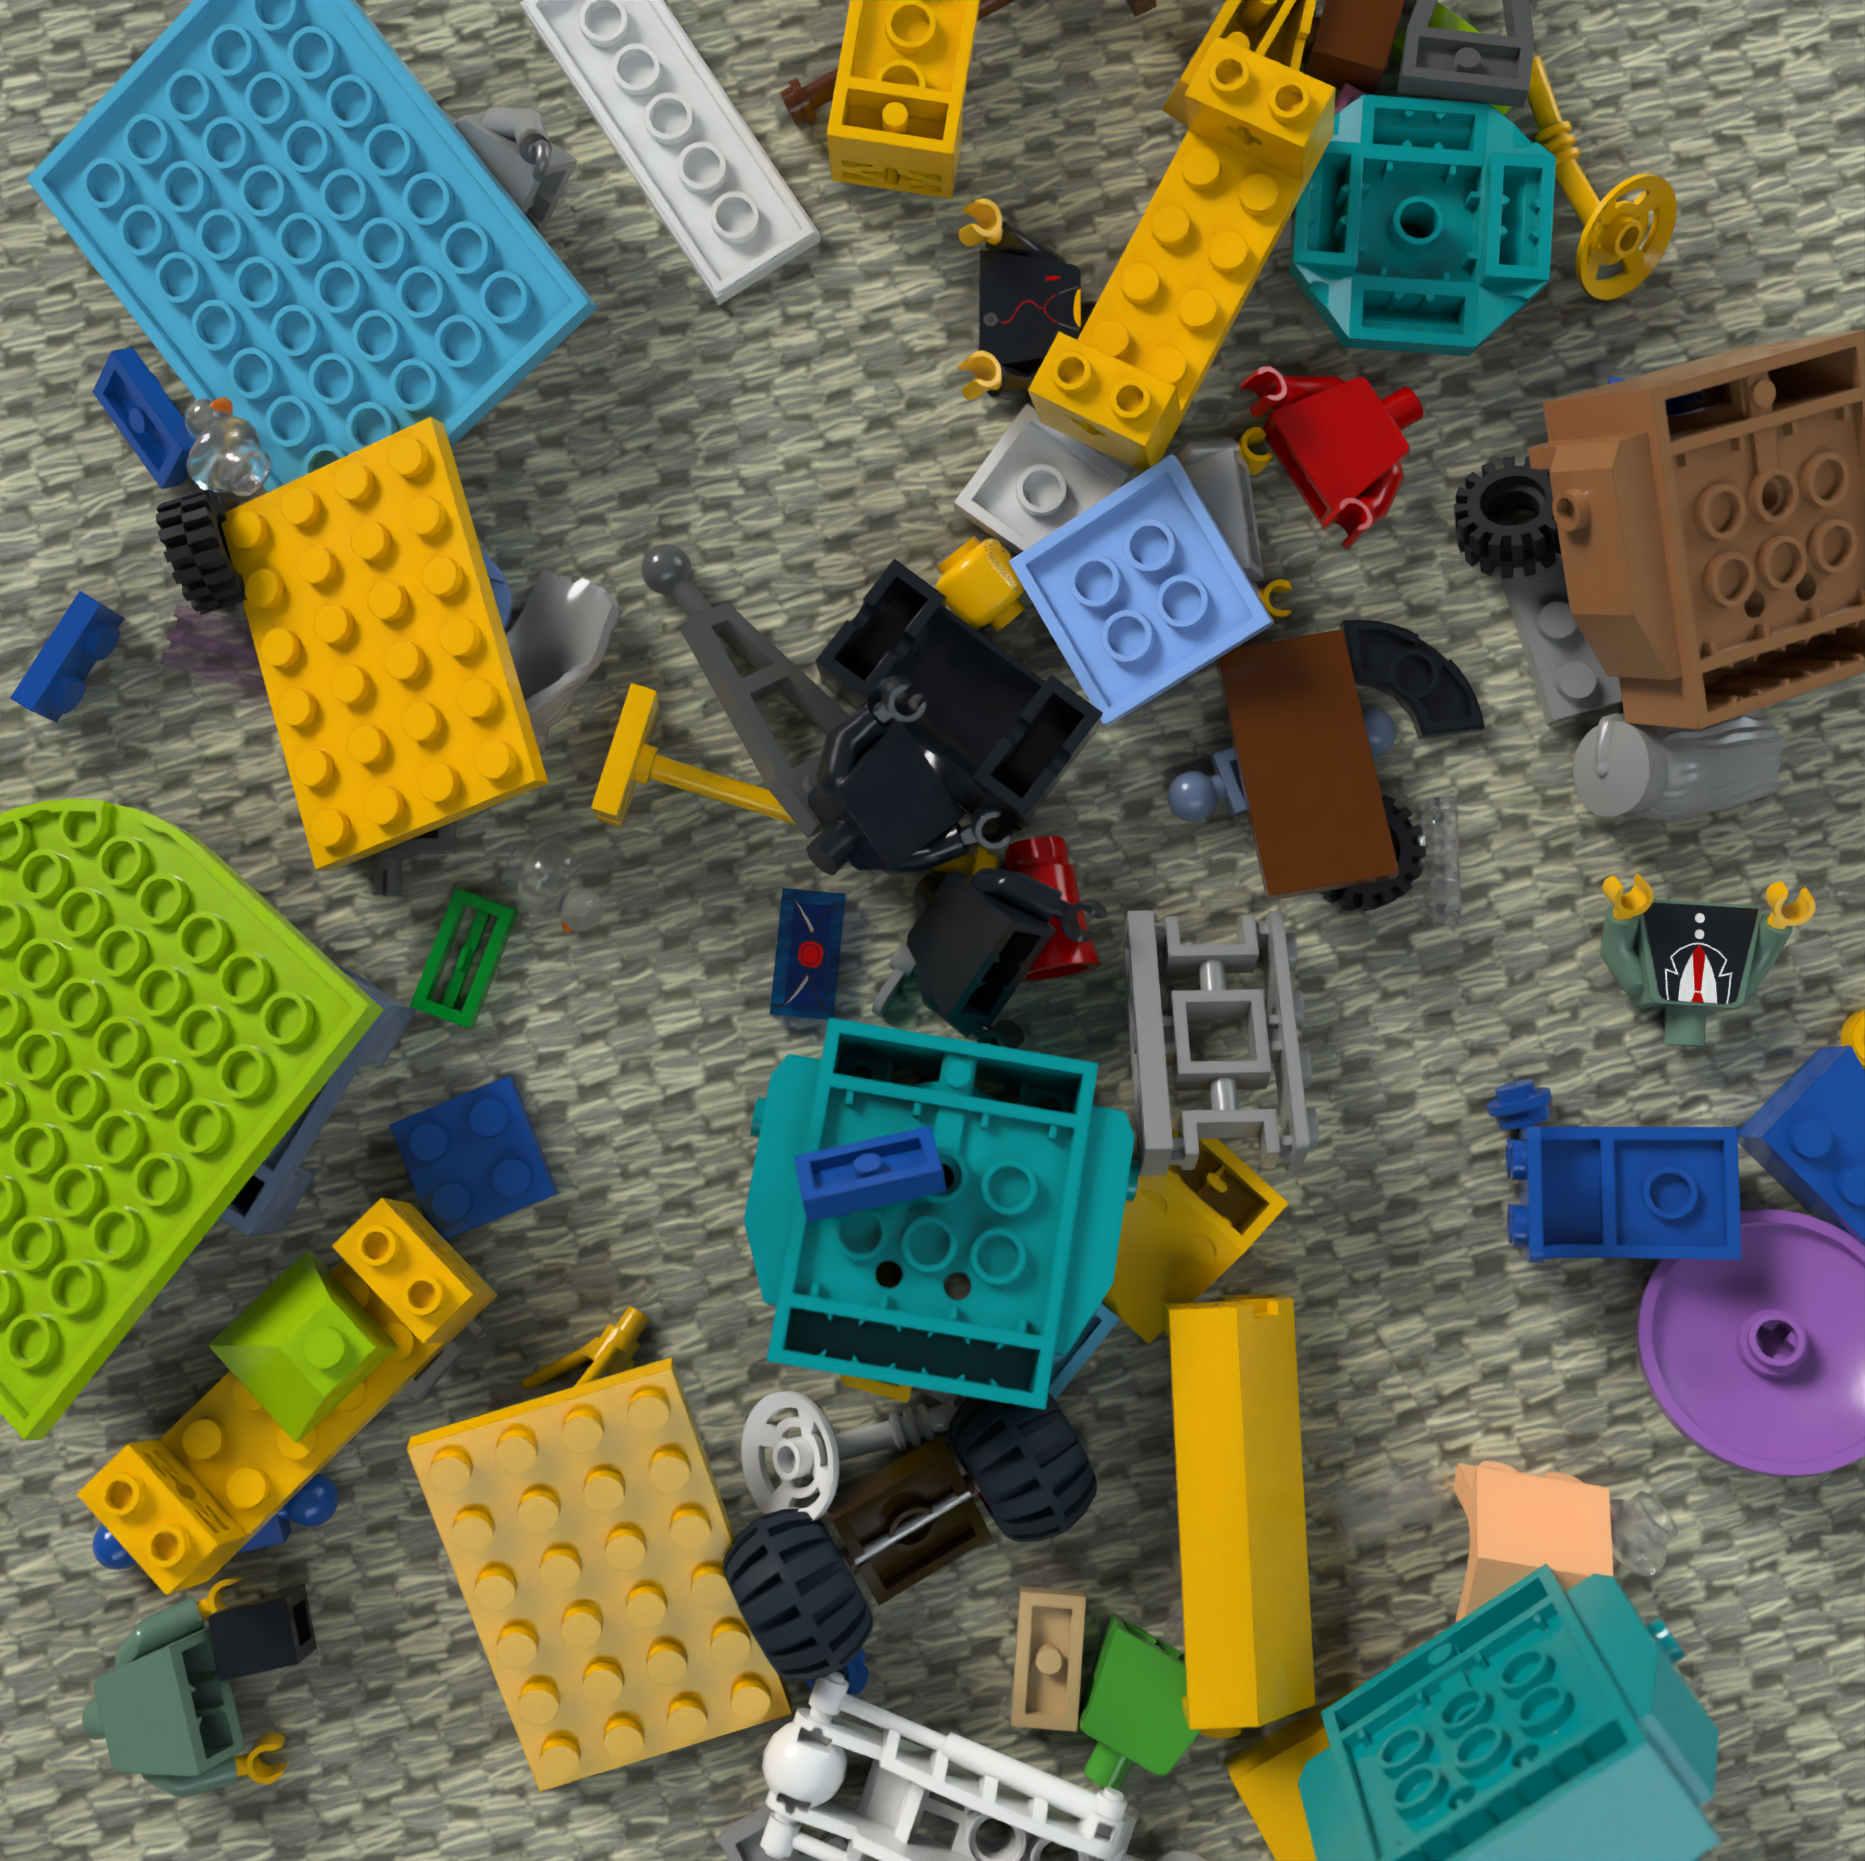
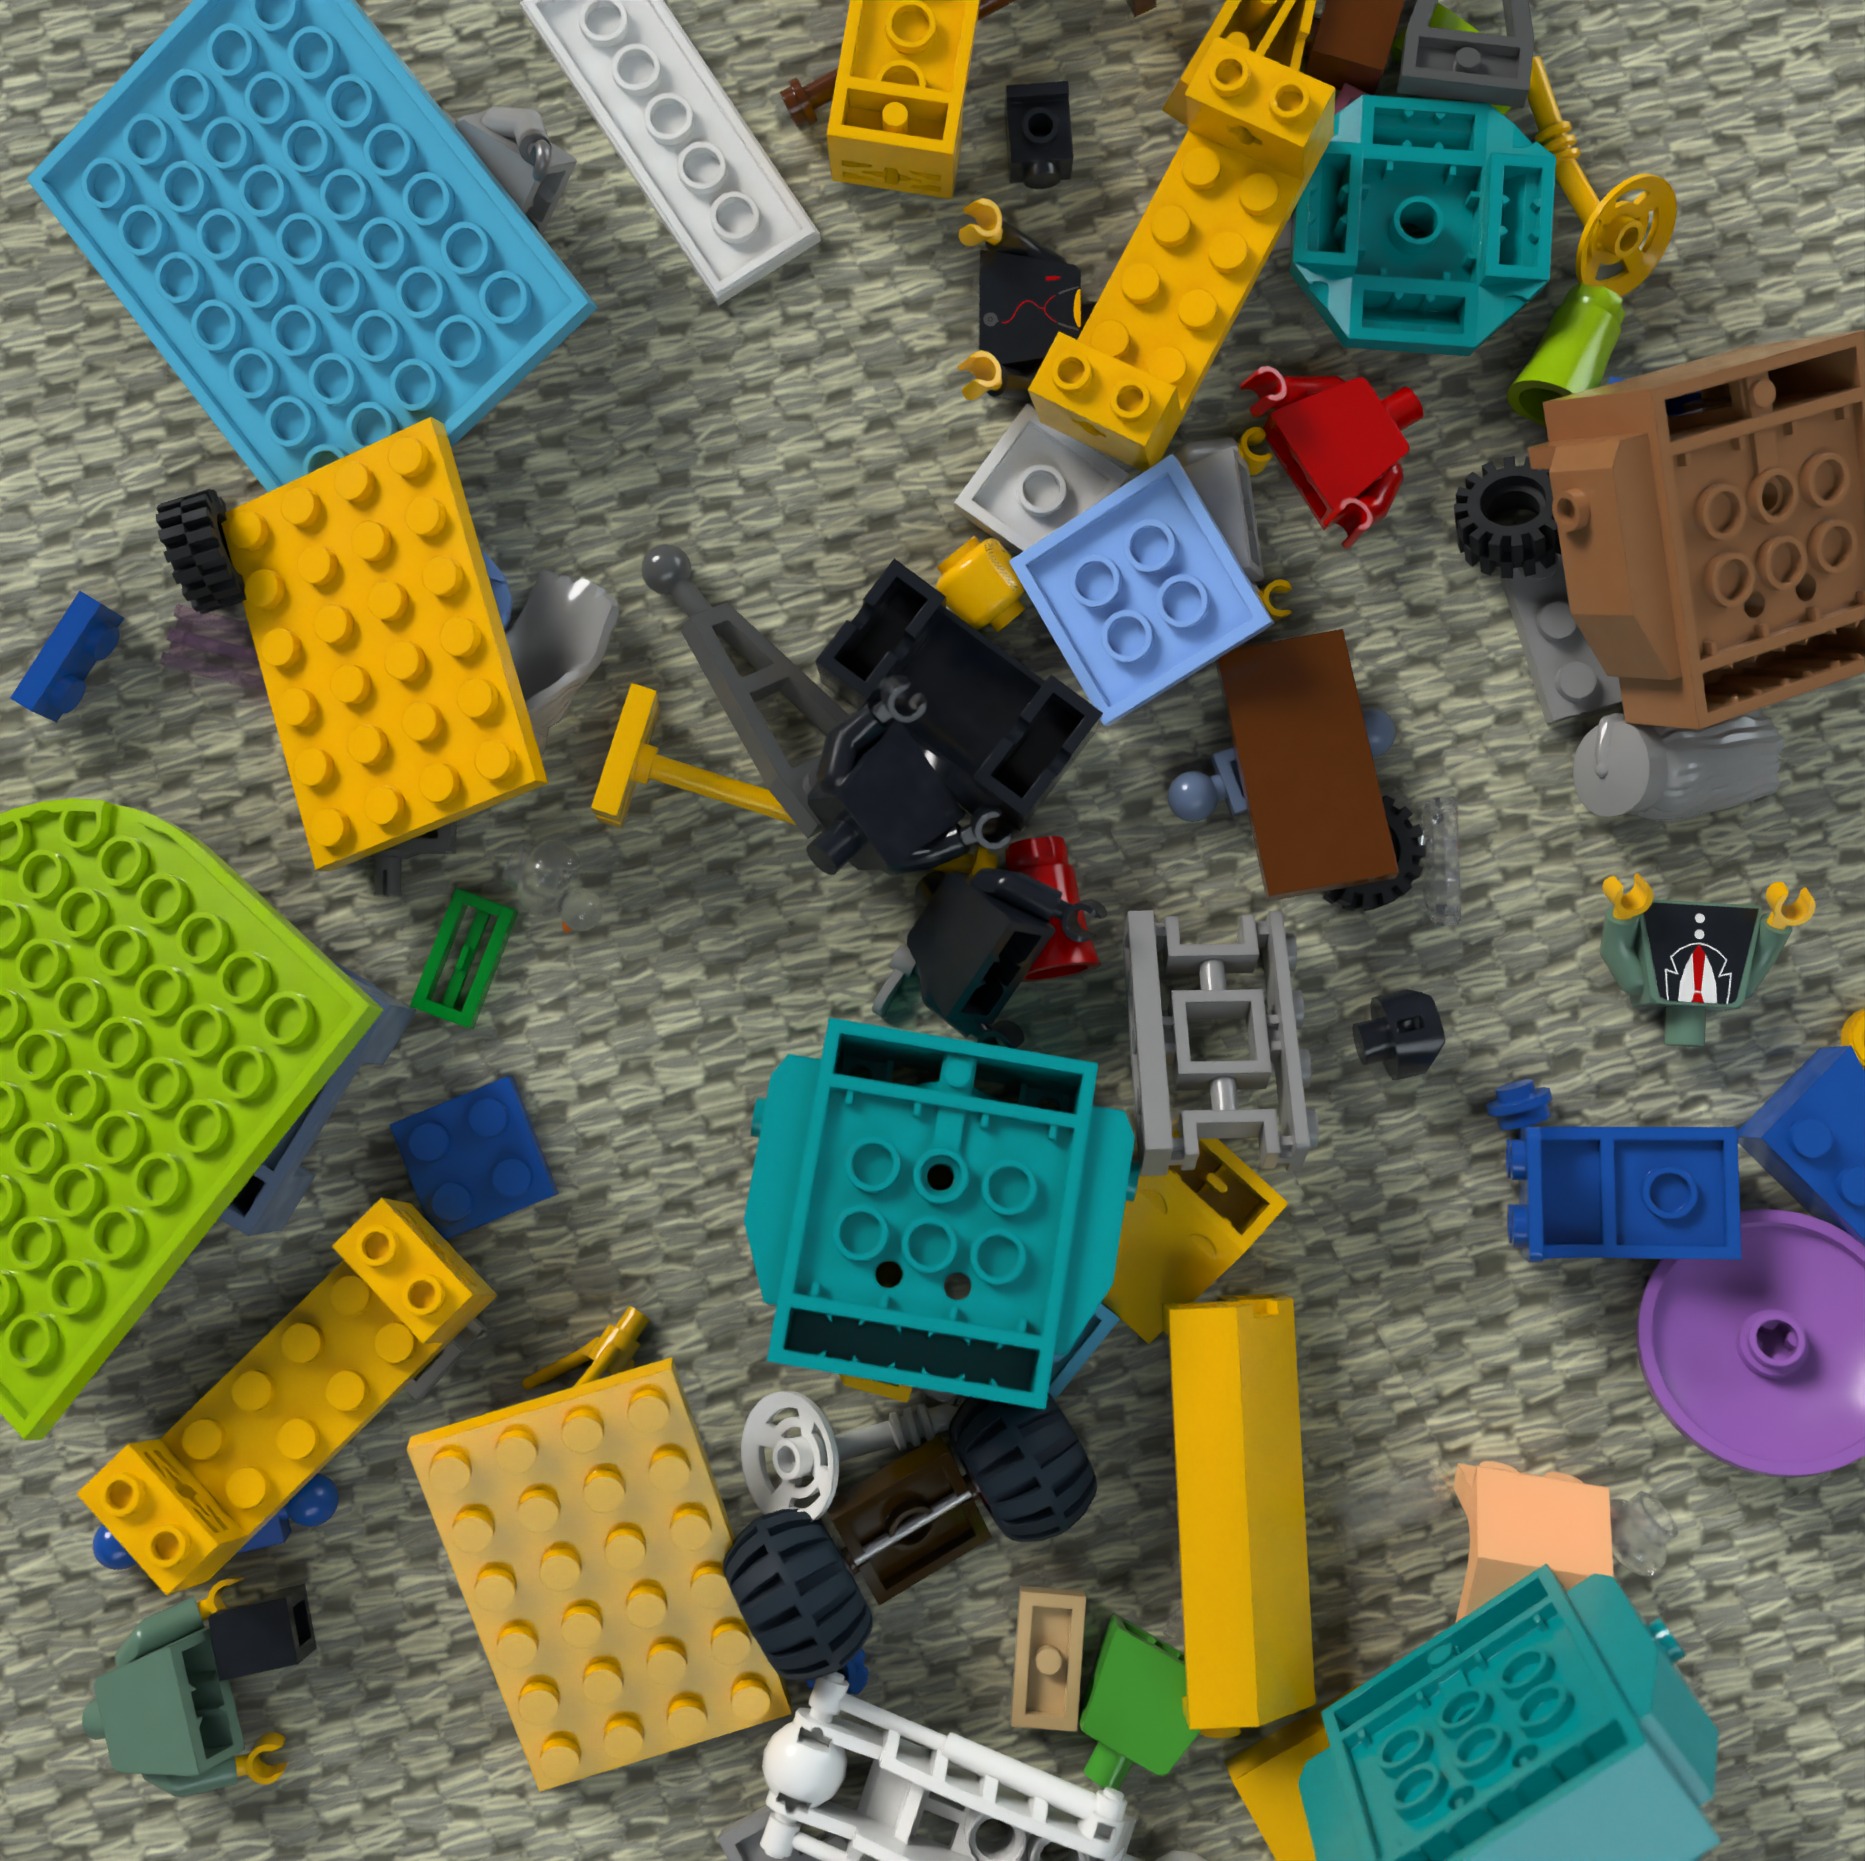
blue plate [92,347,203,489] -> none
clear animal [184,397,271,497] -> none
lime slope [208,1251,399,1443] -> none
clear blue tile [770,888,847,1021] -> none
blue plate [794,1126,946,1222] -> none
black tile [1339,620,1485,739] -> none
none -> black brick [1004,81,1074,189]
none -> black piece [1352,989,1446,1080]
none -> lime plant [1507,283,1626,427]

